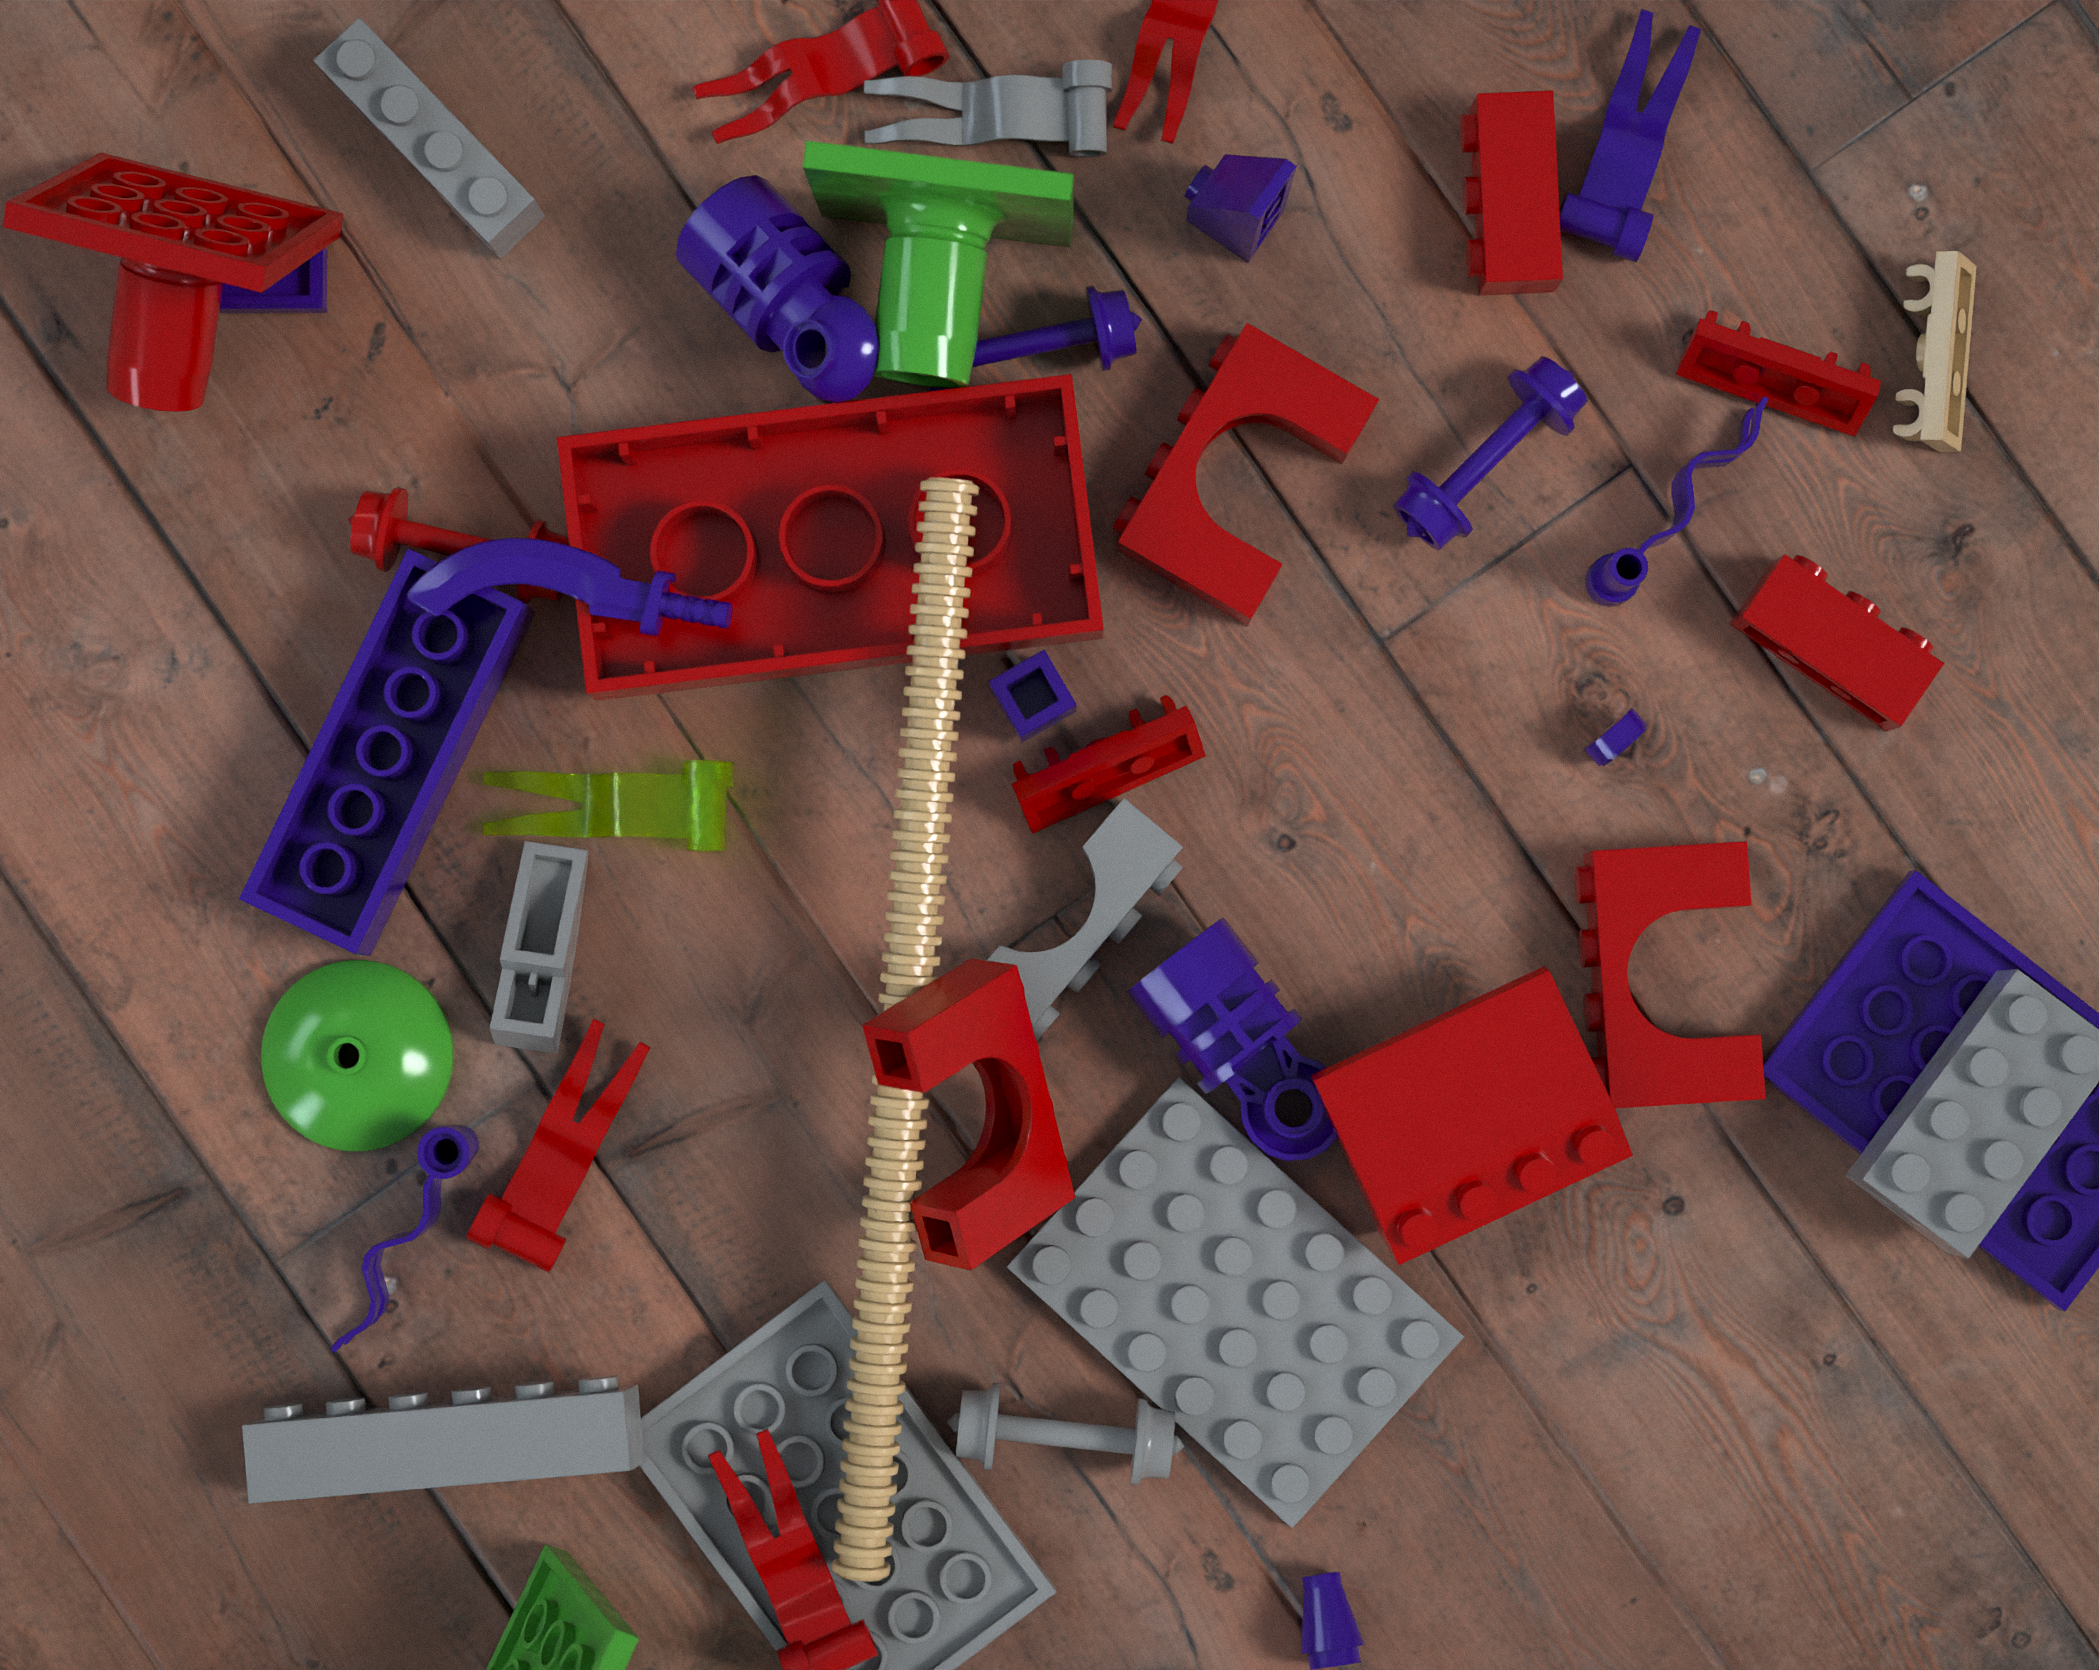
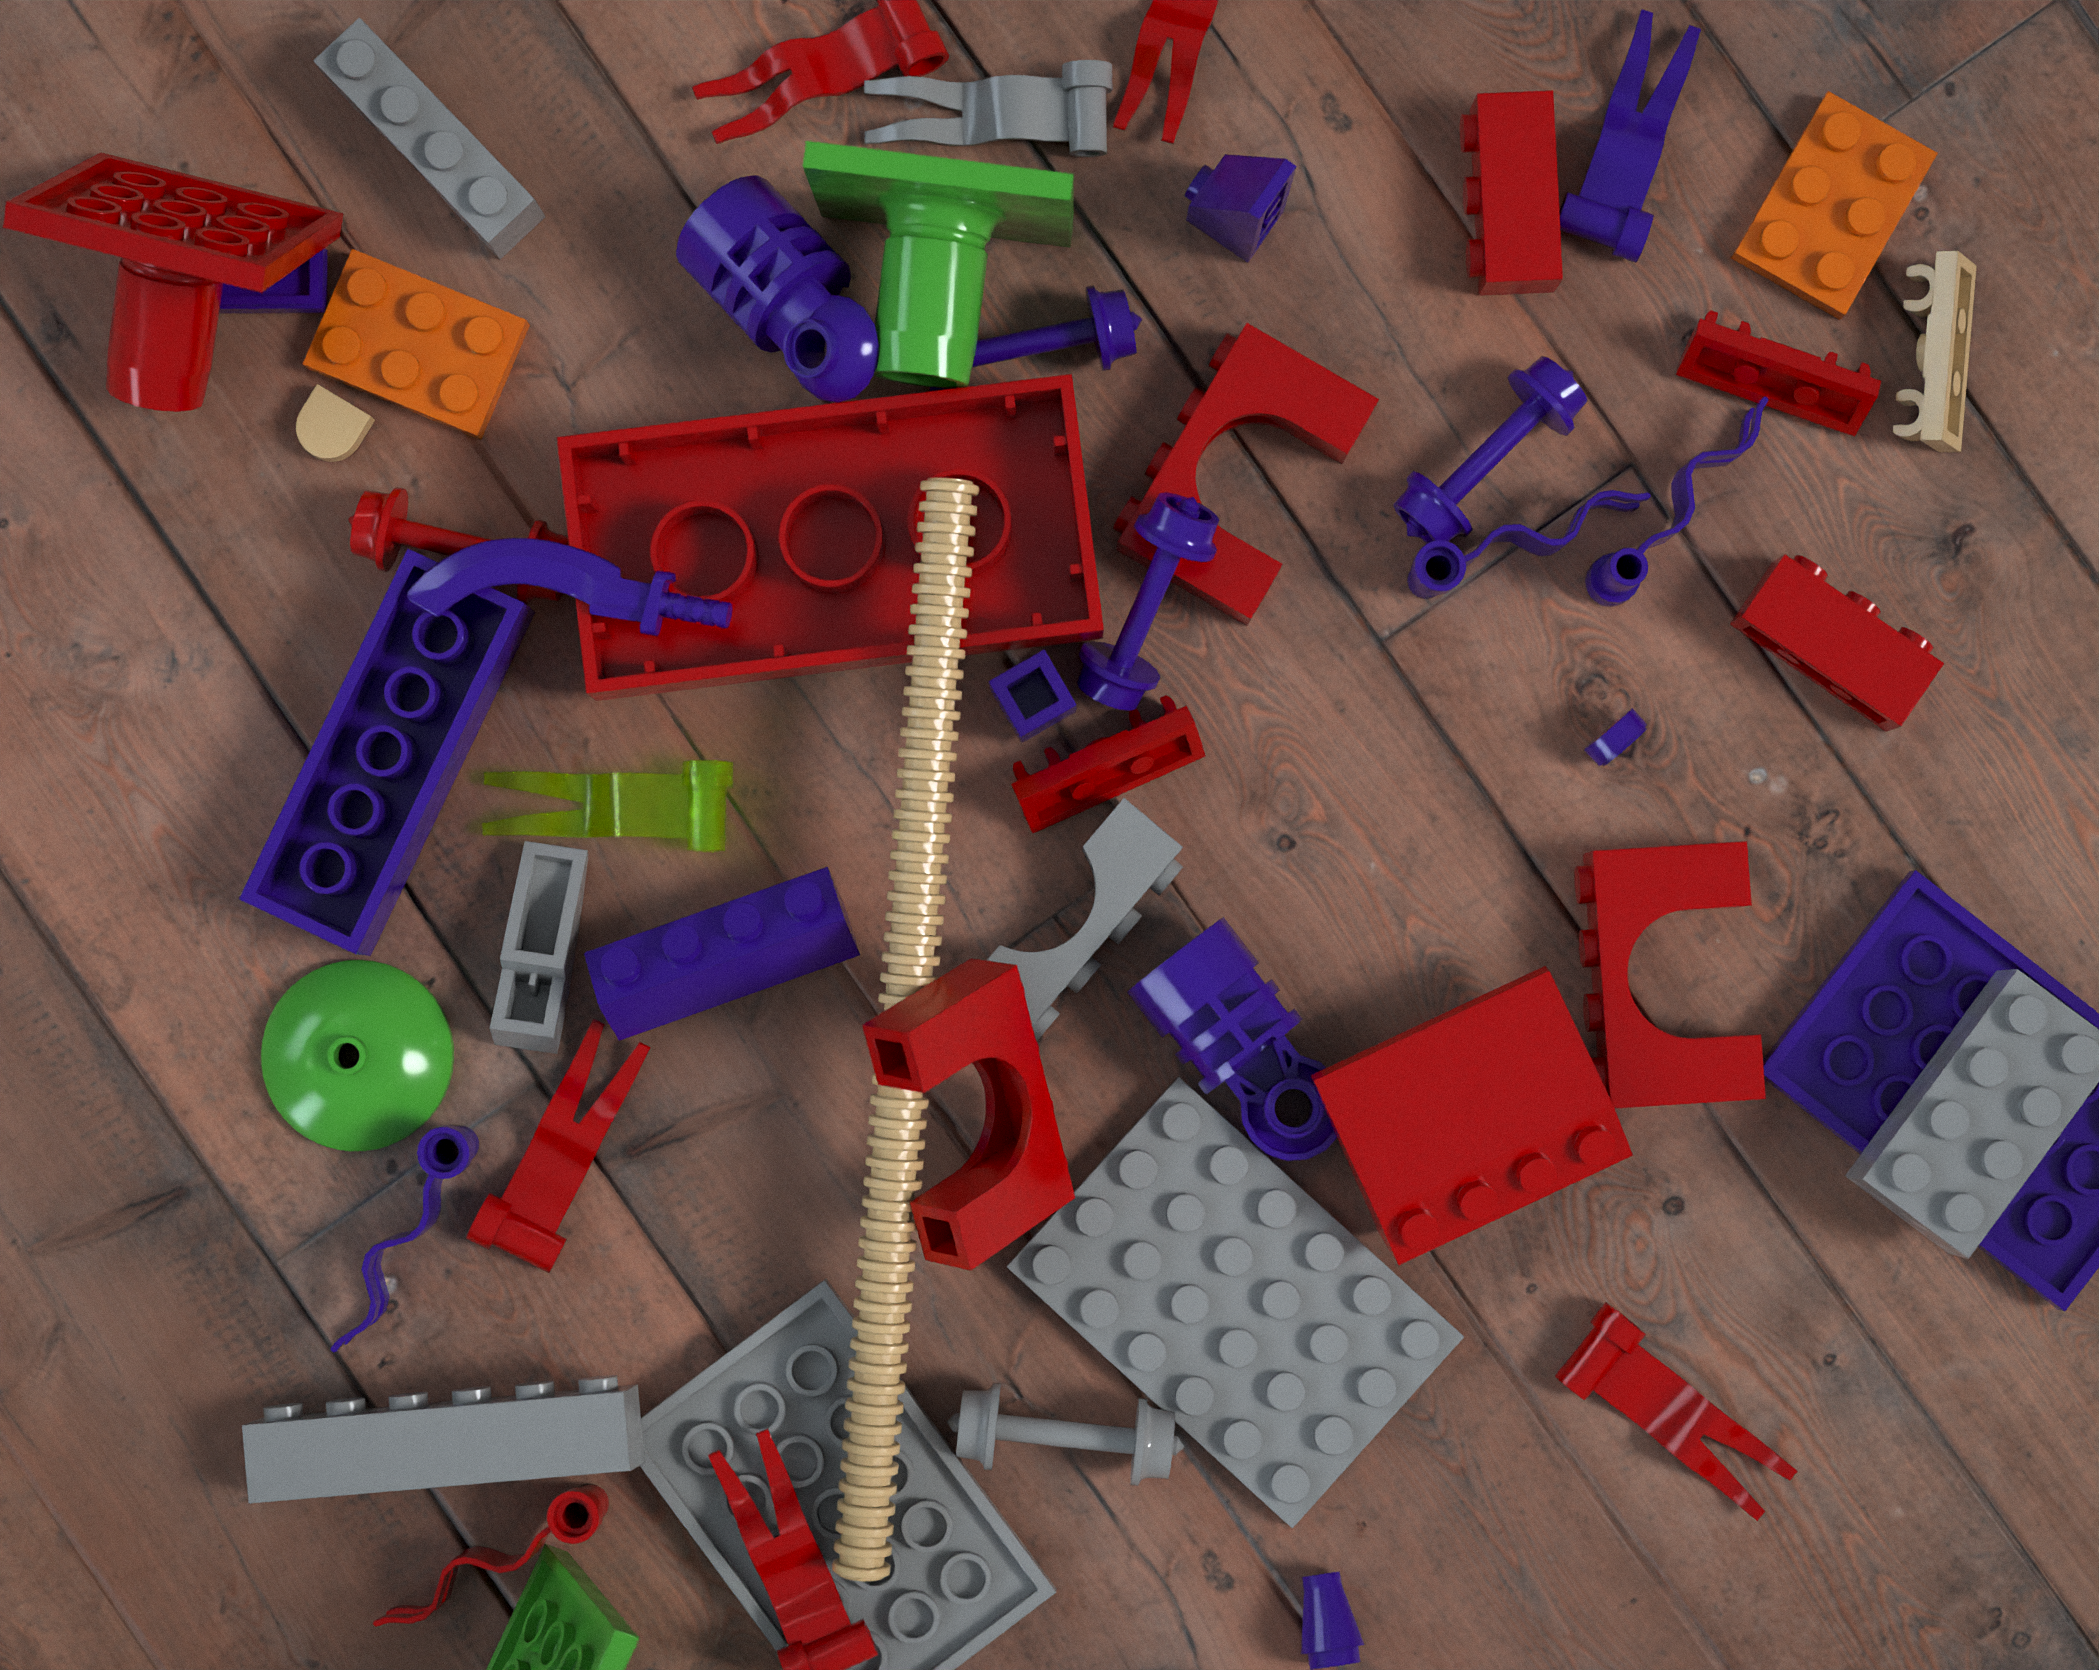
none -> tan tile [296,384,375,462]
none -> orange plate [303,249,530,440]
none -> red flag [373,1484,609,1627]
none -> dark purple brick [584,867,860,1041]
none -> dark purple piece [1077,492,1219,711]
none -> dark purple flag [1407,490,1651,599]
none -> red flag [1555,1302,1798,1521]
none -> orange plate [1731,91,1938,320]

